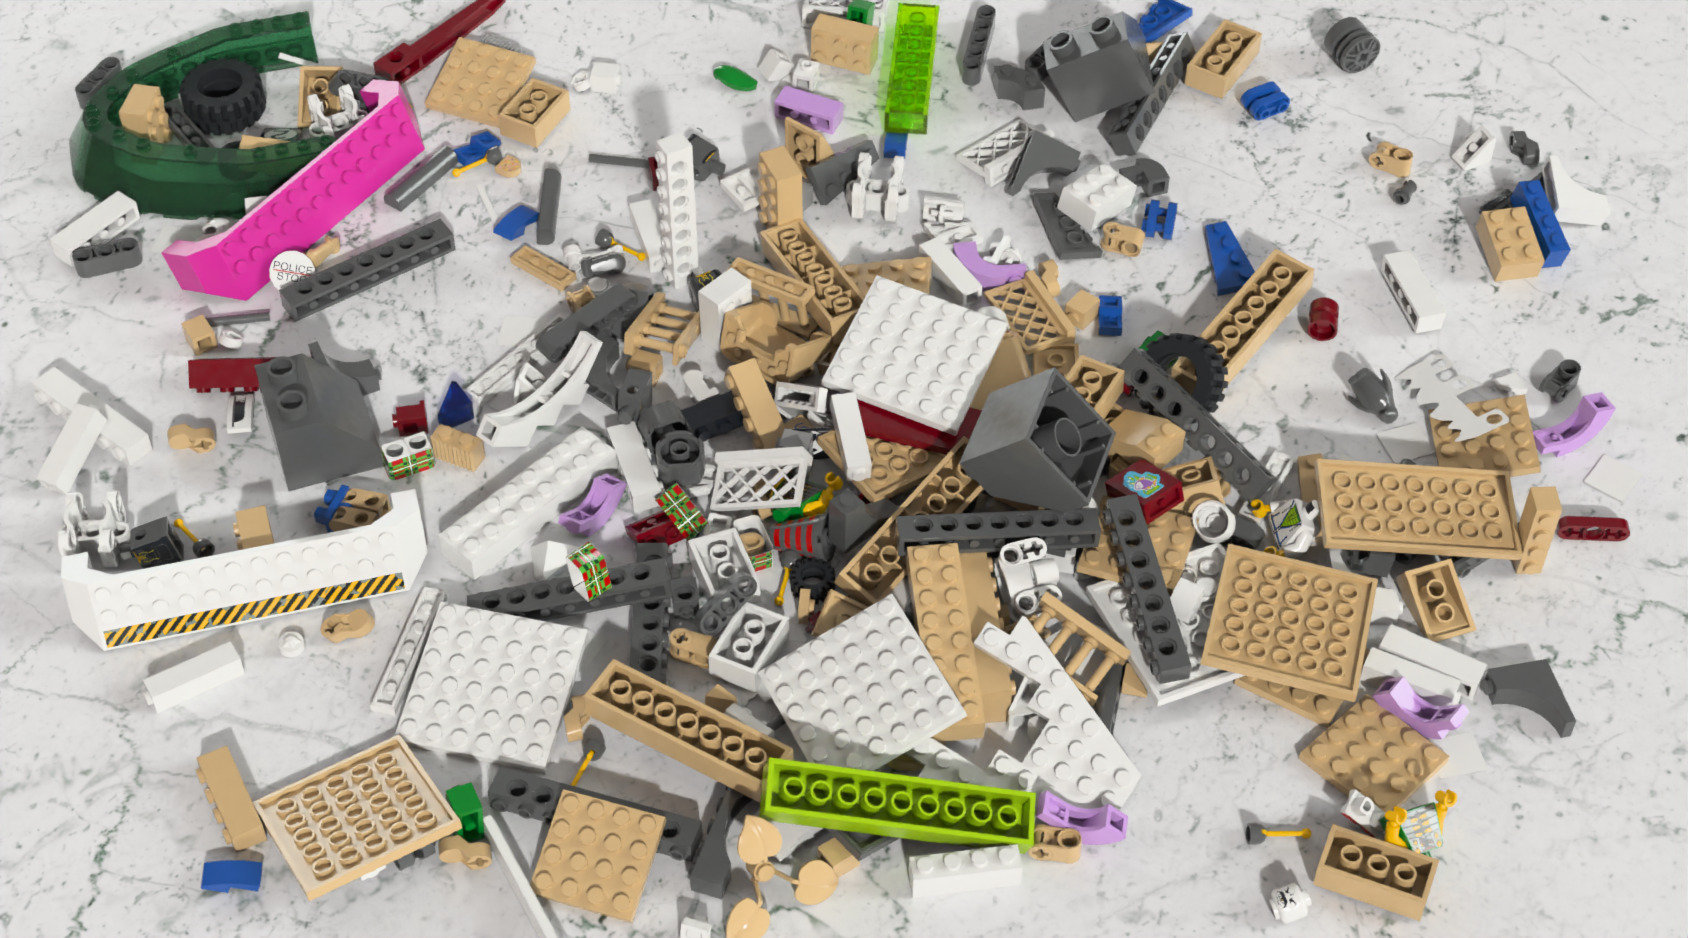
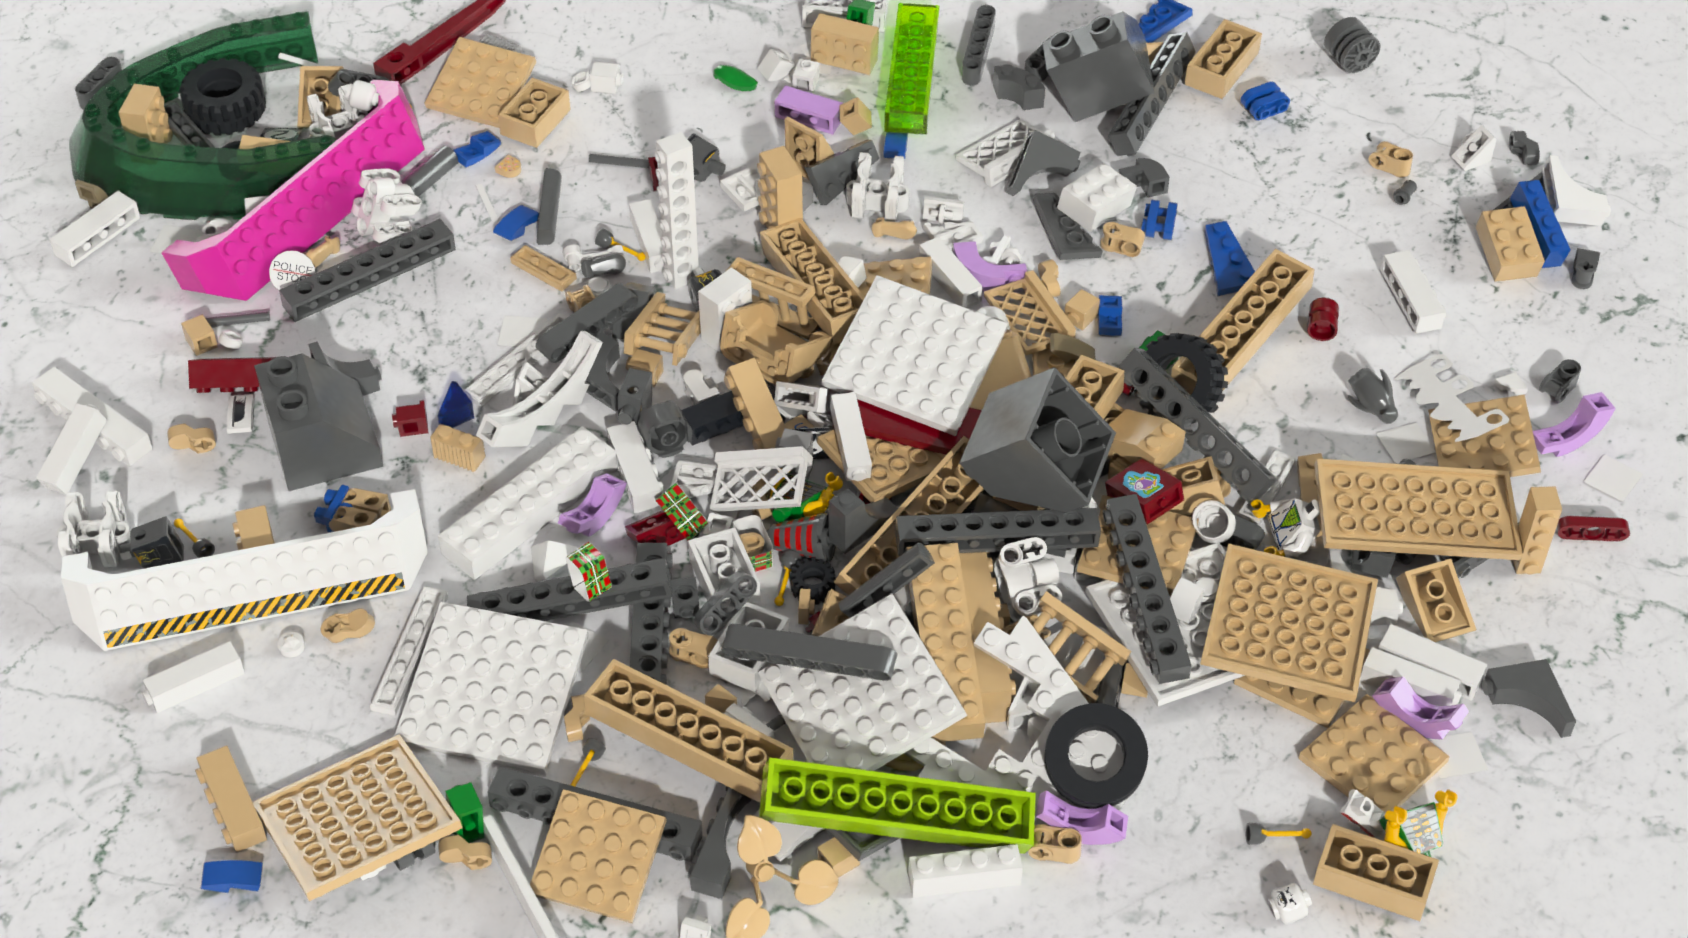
dark grey beam [72,238,142,278] -> none
piece [380,431,436,480] -> none
hinge [452,146,503,177] -> none
dark grey brick [655,430,705,487] -> none
dark grey axle [1479,189,1513,215] -> none
none -> dark tan slope [75,180,108,209]
none -> white head [346,80,380,111]
none -> white piece [351,169,422,244]
none -> dark grey beam [721,624,898,681]
none -> white brick [838,256,867,287]
none -> tan brick [839,97,872,135]
none -> dark grey brick [839,542,935,618]
none -> tan piece [872,217,917,239]
none -> black tyre [1044,703,1148,809]
none -> dark tan slope [1050,333,1096,363]
none -> dark grey piece [1572,248,1600,289]

